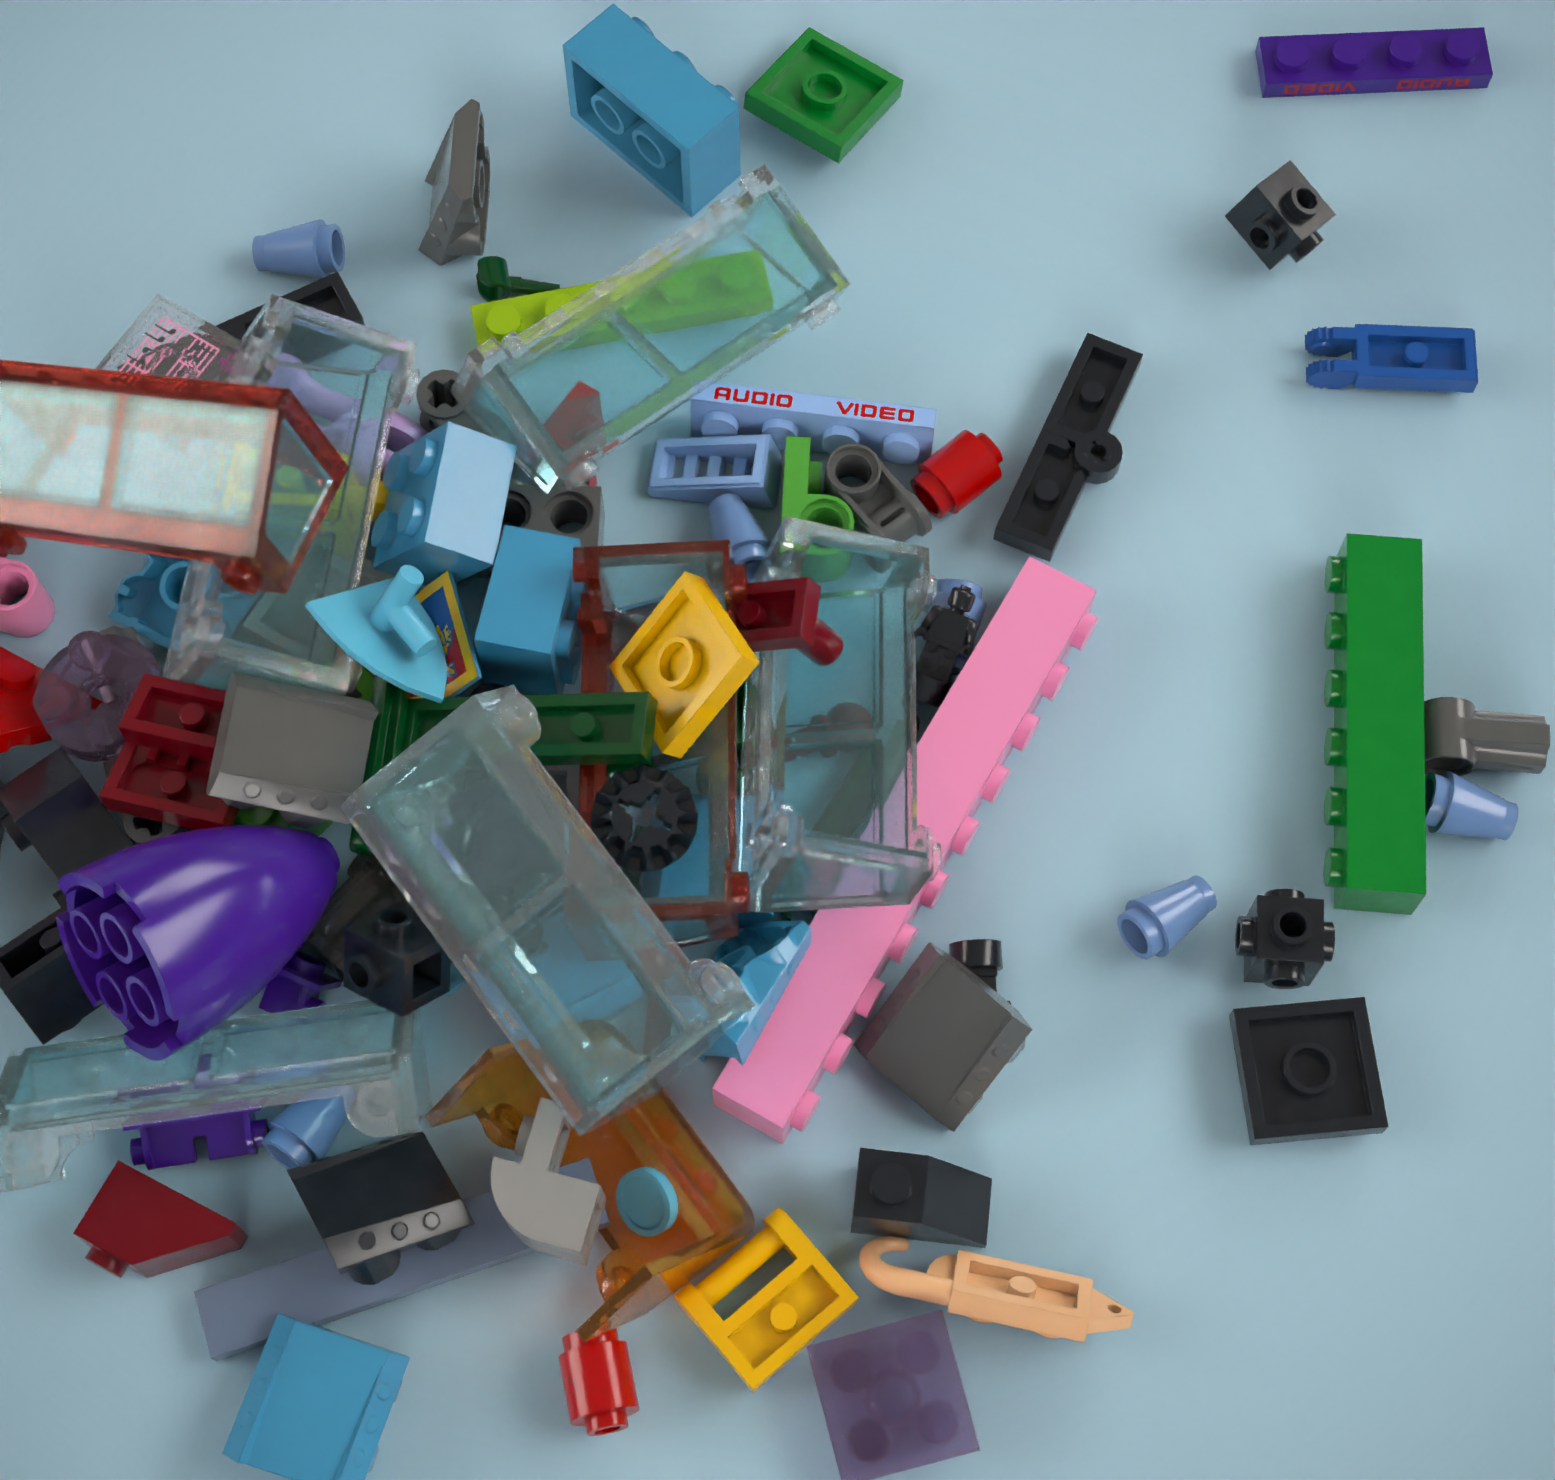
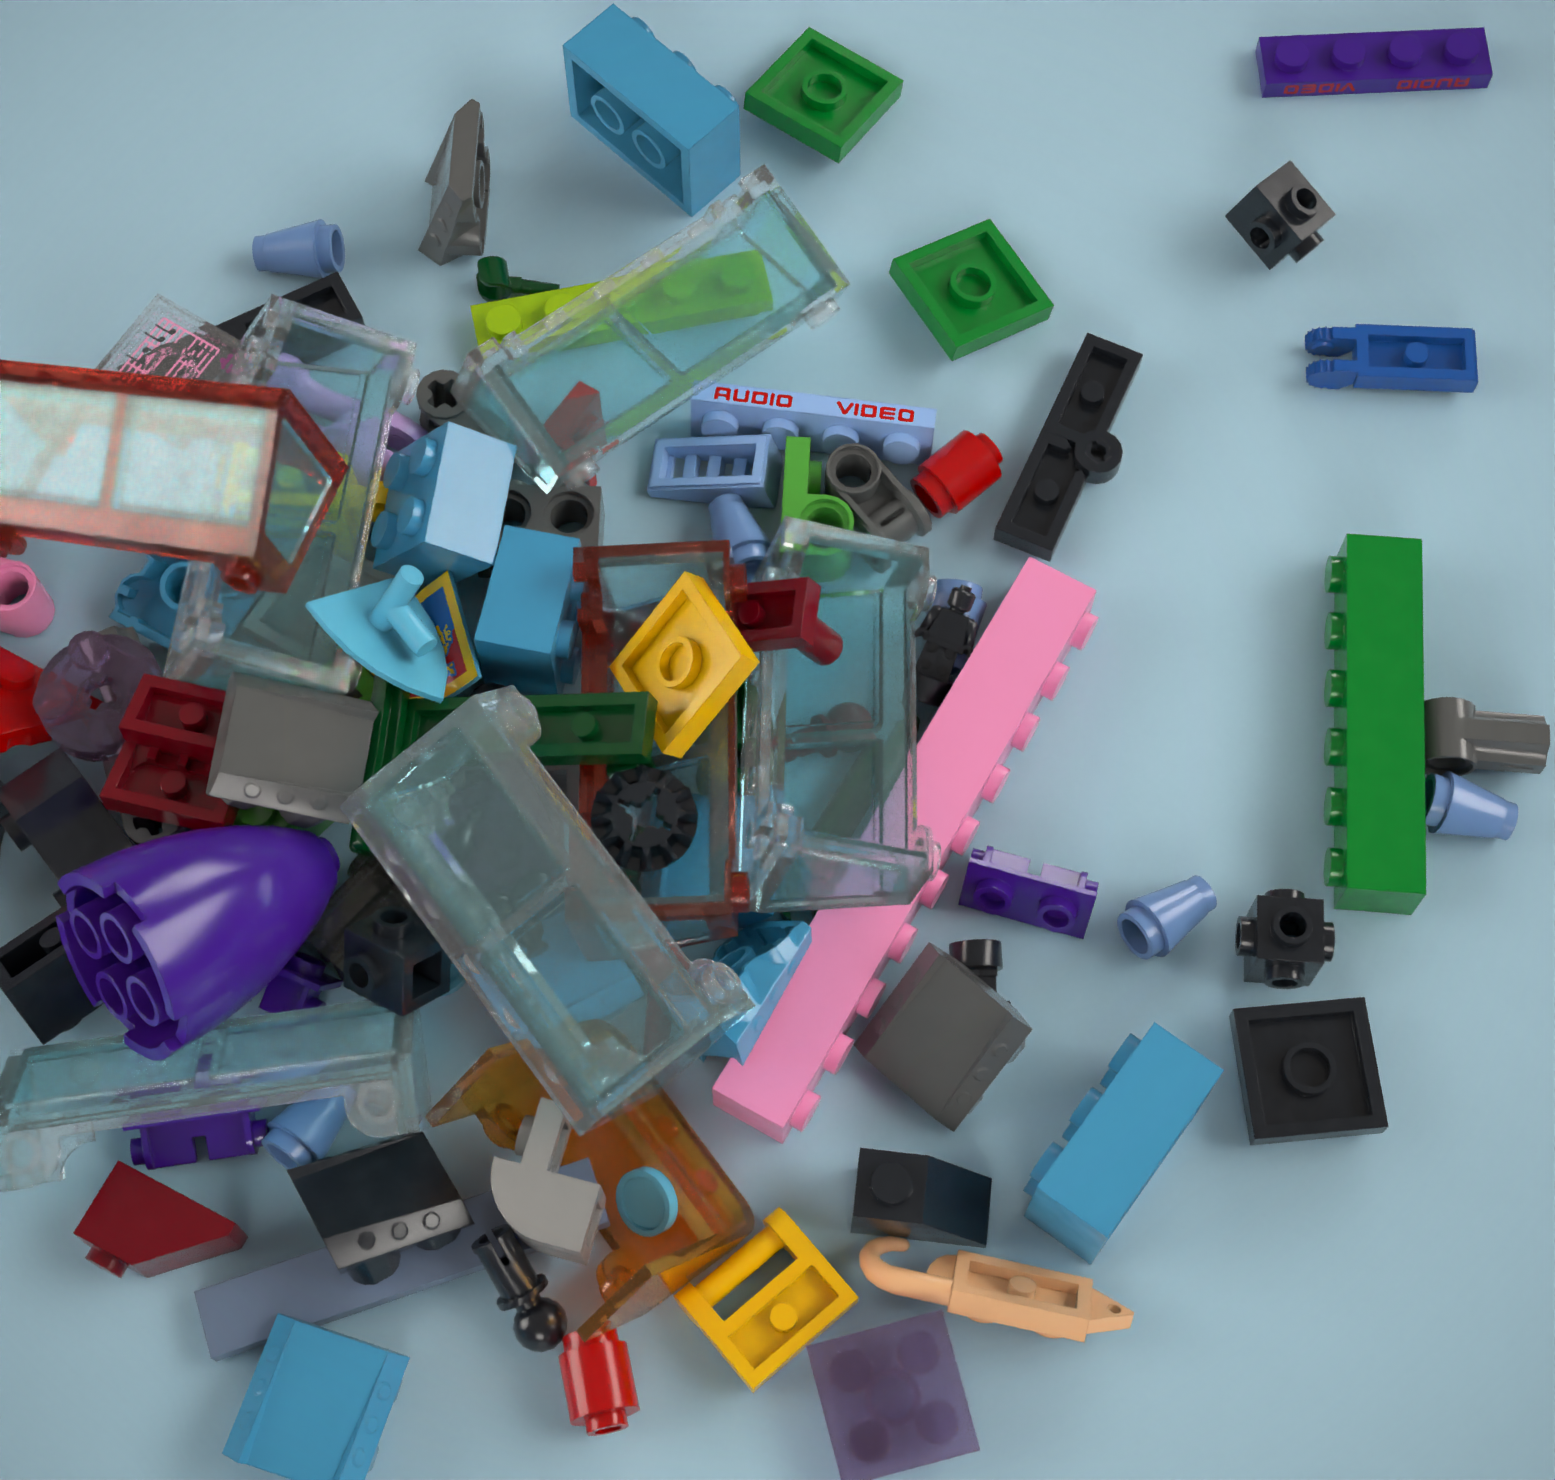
none -> black pin [471,1224,568,1352]
none -> green plate [889,219,1054,361]
none -> dark purple hinge [958,845,1099,939]
none -> dark azure brick [1023,1022,1224,1264]

